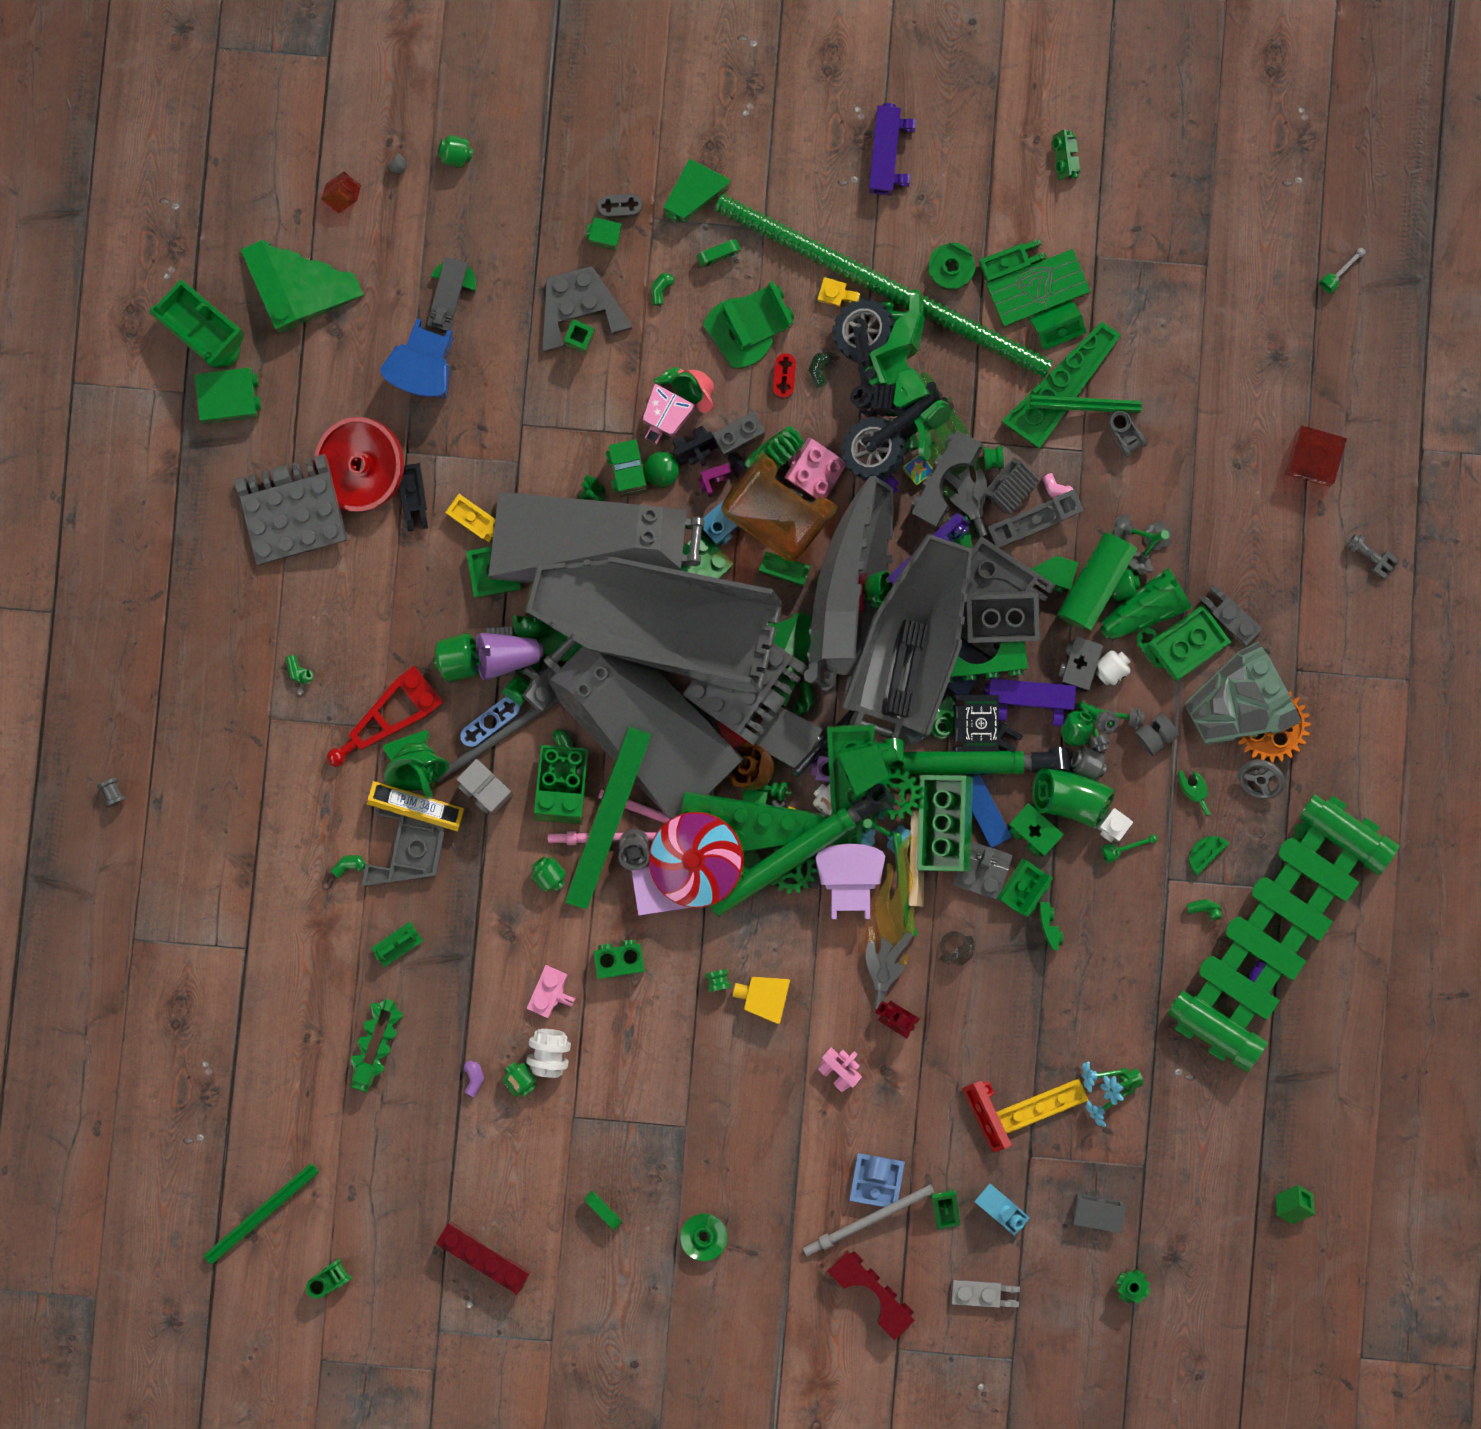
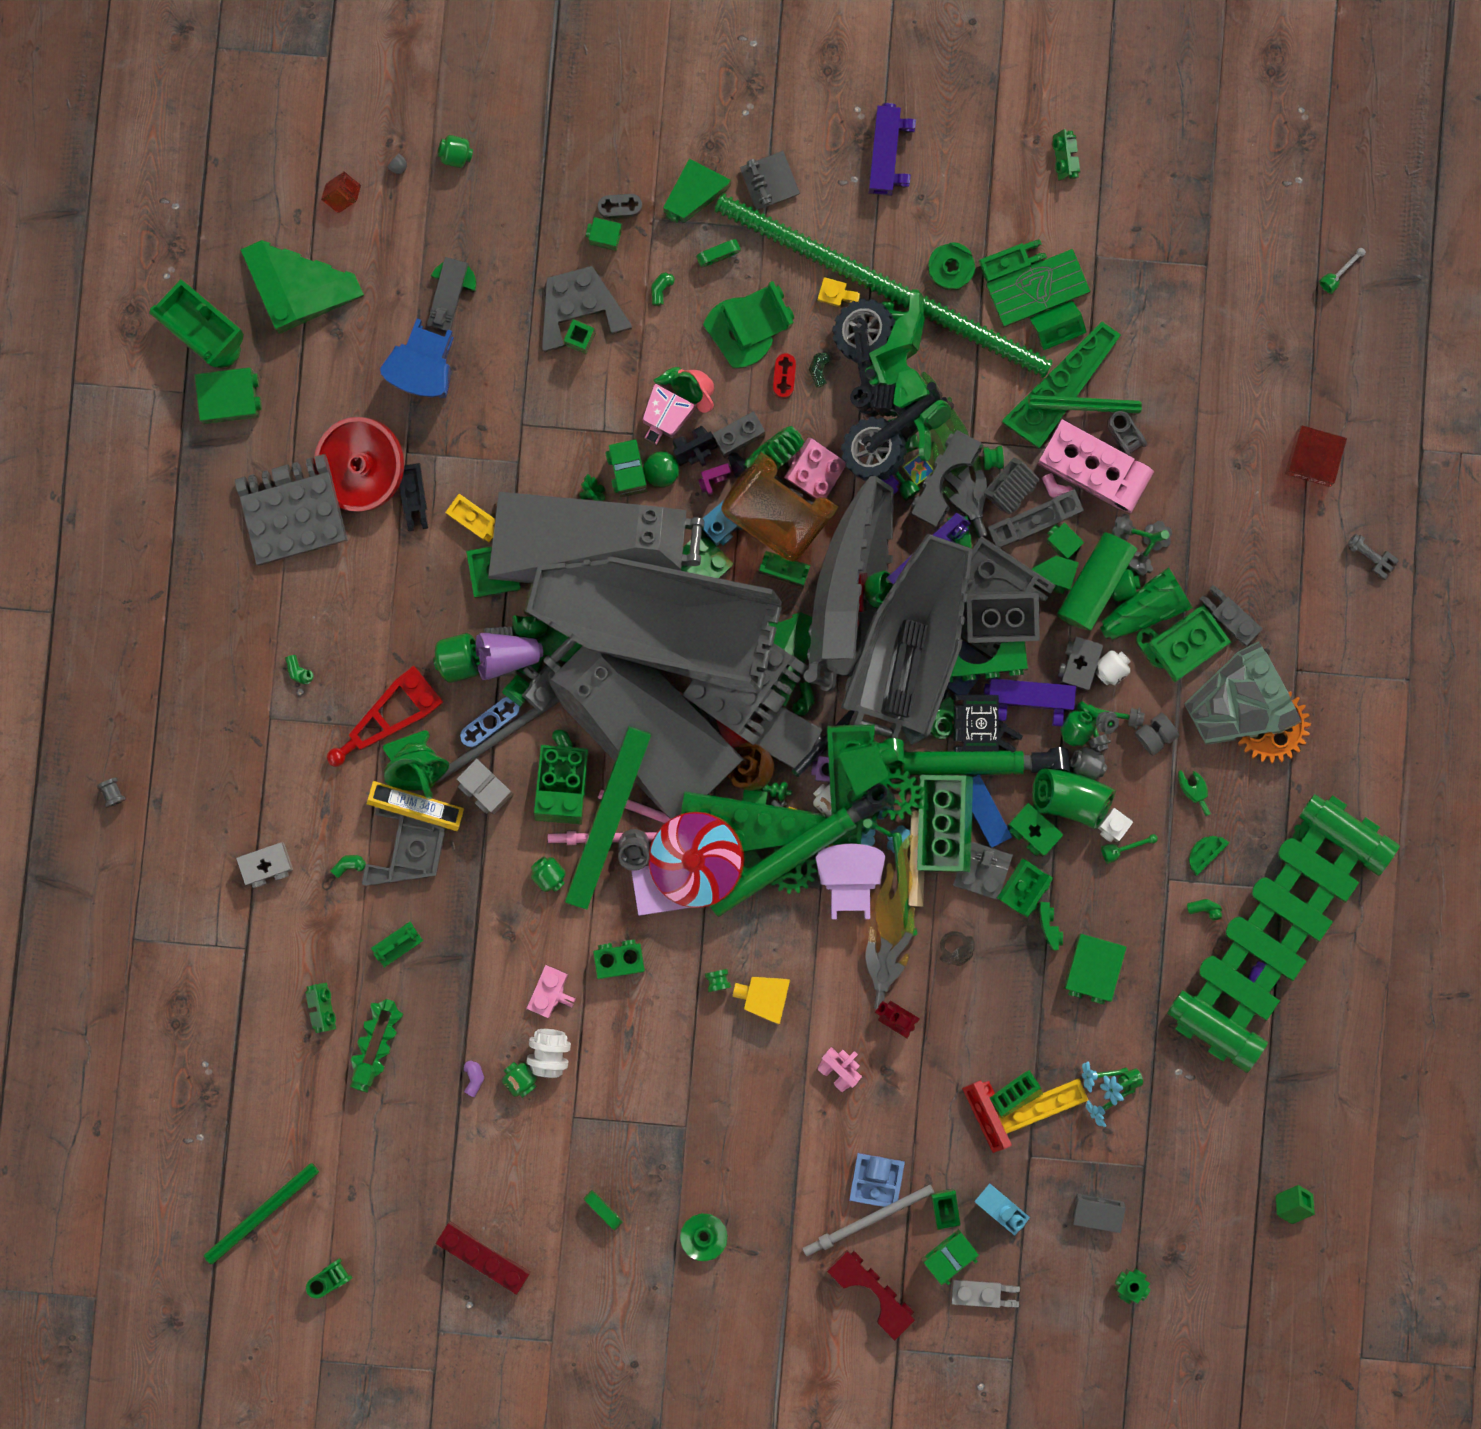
dark grey piece [1238,760,1285,799] -> none
none -> light grey brick [236,842,293,888]
none -> green hinge [305,983,336,1033]
none -> dark grey hinge [740,151,800,210]
none -> green hinge [895,472,920,501]
none -> green container [921,1229,979,1285]
none -> green slope [990,1070,1043,1118]
none -> bright pink hinge [1037,419,1154,513]
none -> green brick [1046,522,1084,559]
none -> green brick [1063,934,1127,1005]

